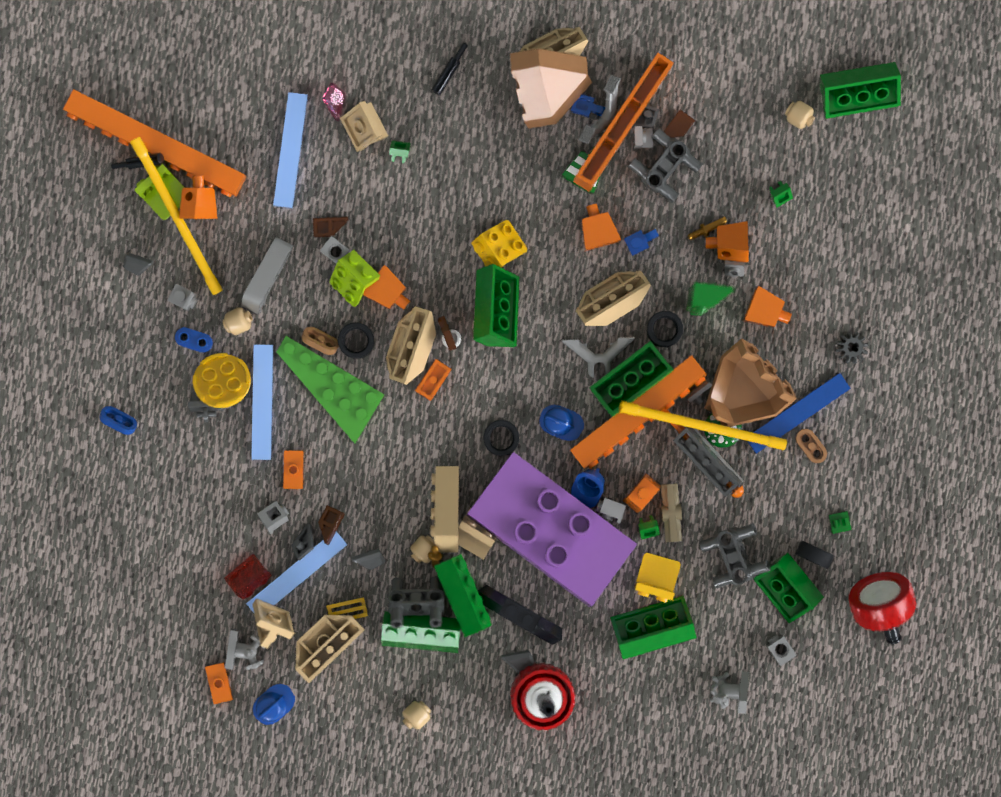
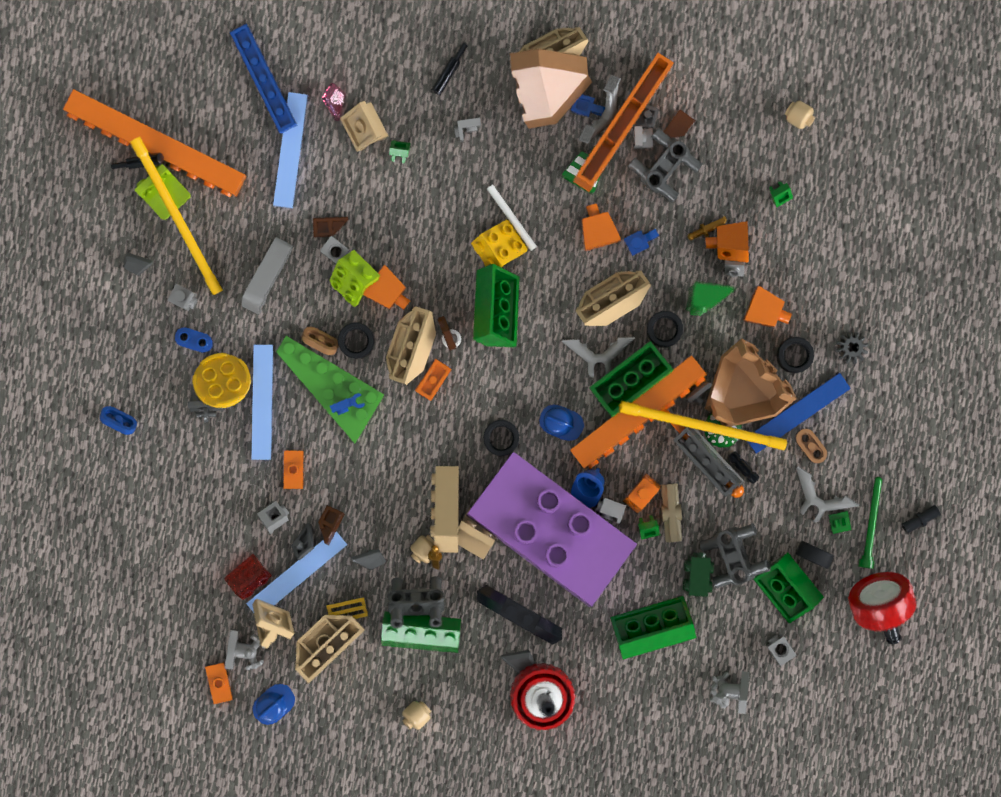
orange torso [179,176,217,219] -> none
tan head [223,307,253,335] -> none
green slope [434,554,492,637] -> none
yellow bracket [634,553,681,603] -> none
green slope [820,62,901,119] -> none
none -> blue tile [230,24,297,134]
none -> blue plate [330,393,365,415]
none -> light grey bracket [454,117,481,142]
none -> white bar [487,185,537,251]
none -> dark green brick [683,552,714,597]
none -> black axle [728,451,760,484]
none -> black tyre [776,337,814,373]
none -> light grey piece [796,466,860,522]
none -> green piece [858,477,882,569]
none -> black pin [901,505,941,534]

